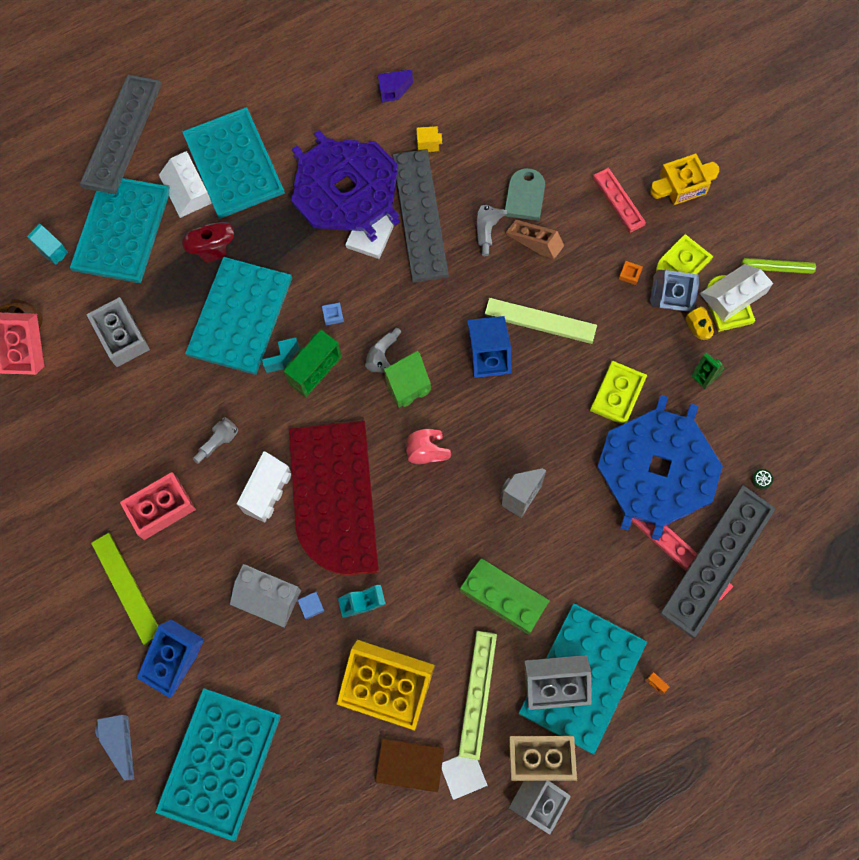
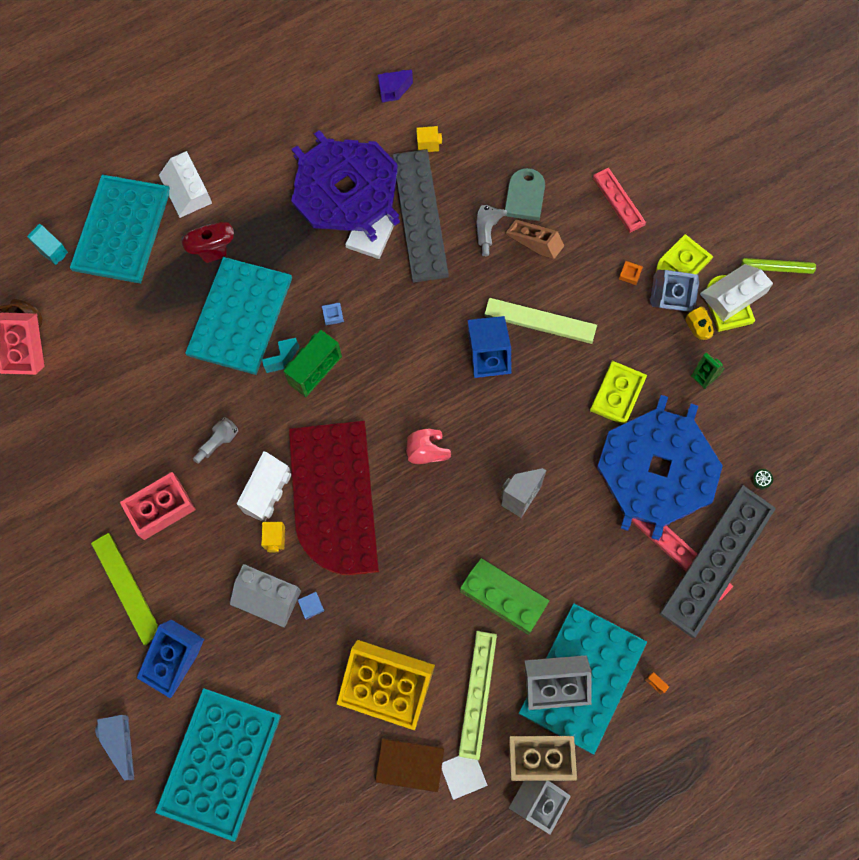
dark grey plate [80,75,162,195] -> none
light grey brick [87,297,150,367] -> none
teal plate [182,107,285,219] -> none
teal slope [338,585,386,618] -> none
light grey animal [365,328,401,373] -> none
bright green slope [384,351,431,408] -> none
yellow brick [650,154,719,205] -> none
none -> yellow brick [261,522,285,553]

